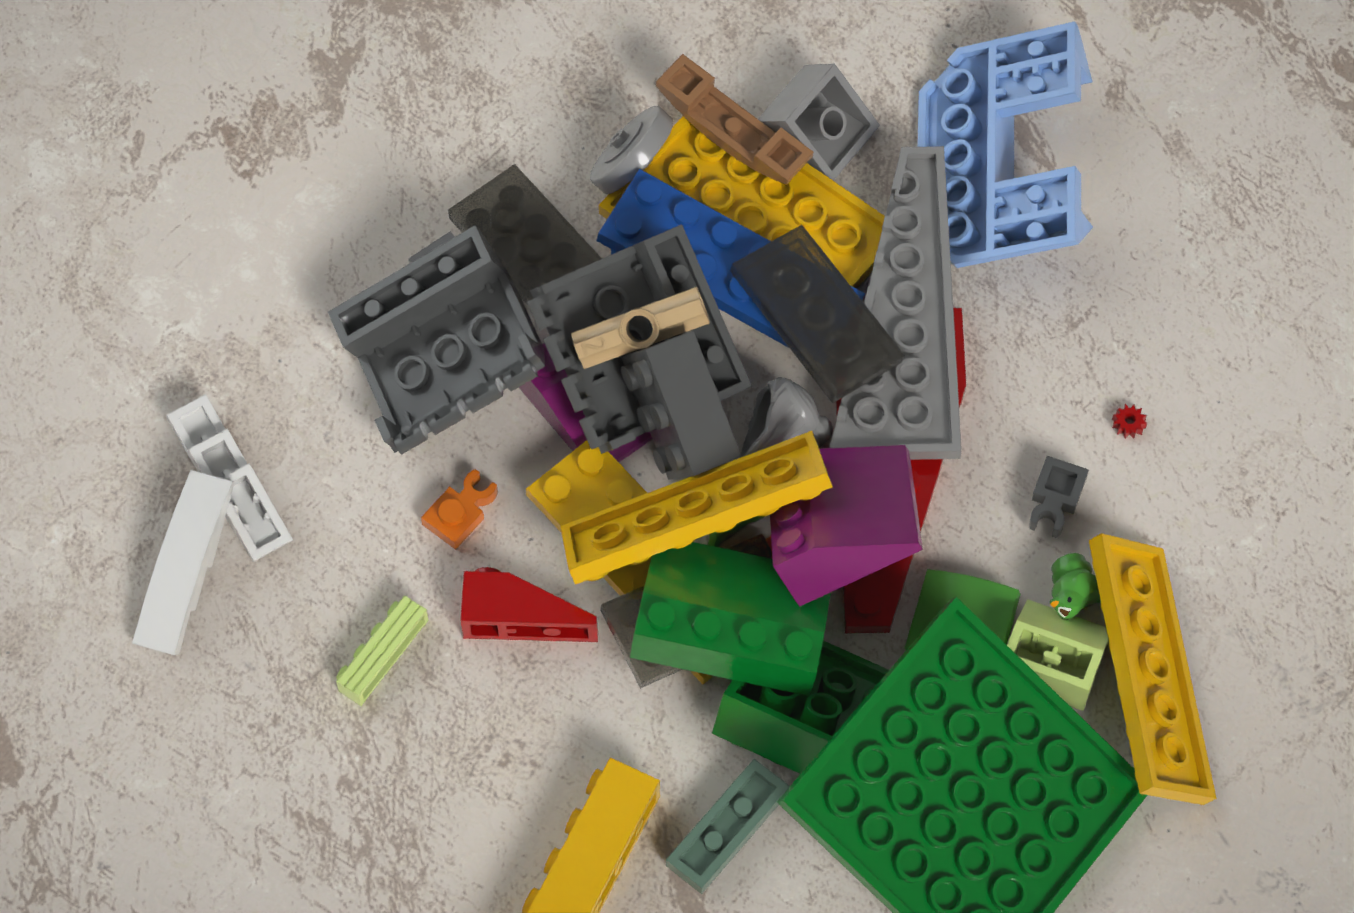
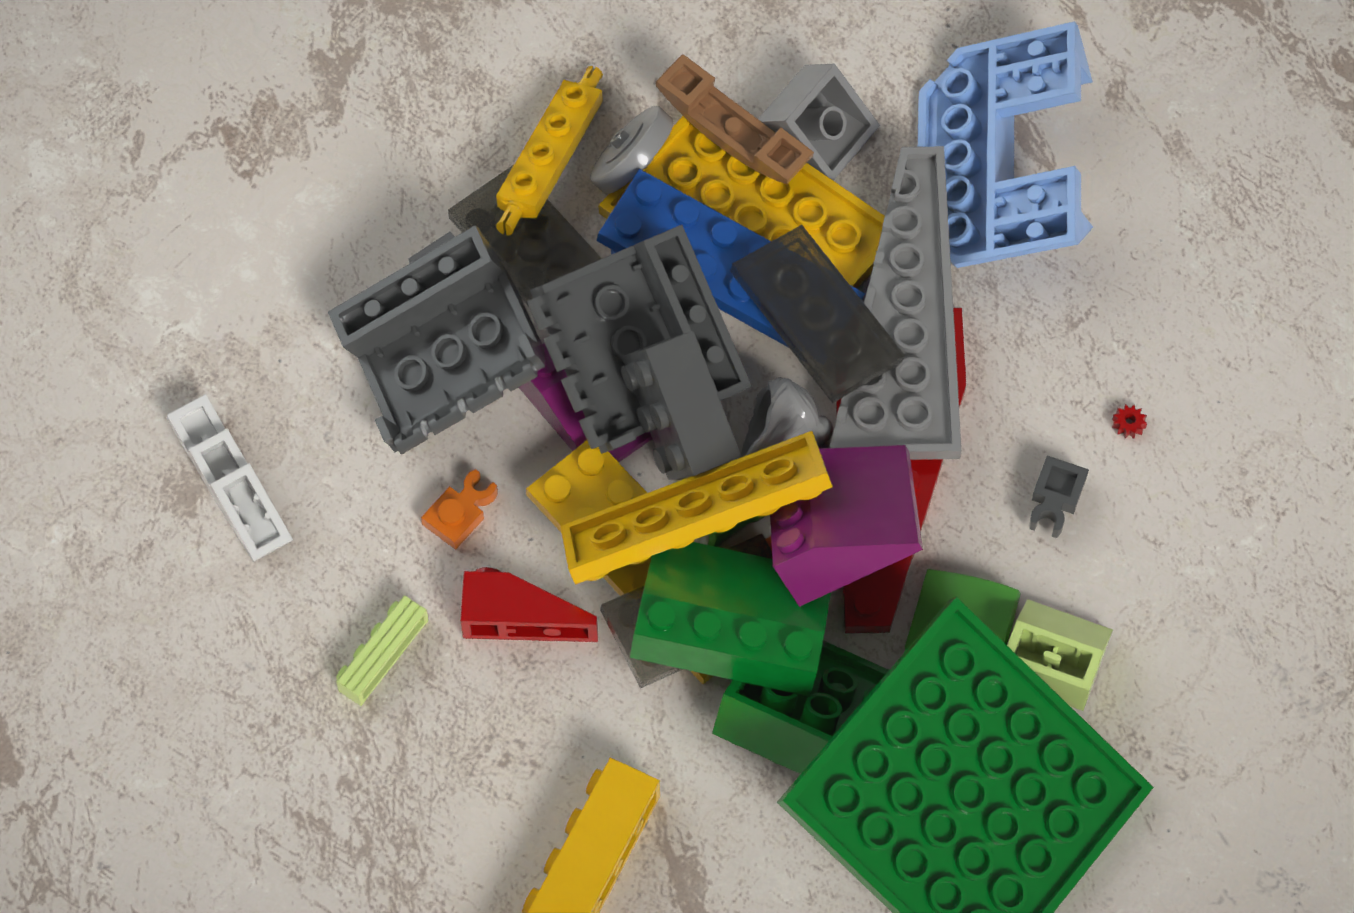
white slope [132,470,235,655] -> none
tan piece [571,287,710,369] -> none
sand green plate [666,759,790,894] -> none
bright green animal [1050,553,1101,620] -> none
yellow plate [1089,533,1217,805] -> none
none -> yellow plate [496,66,603,236]

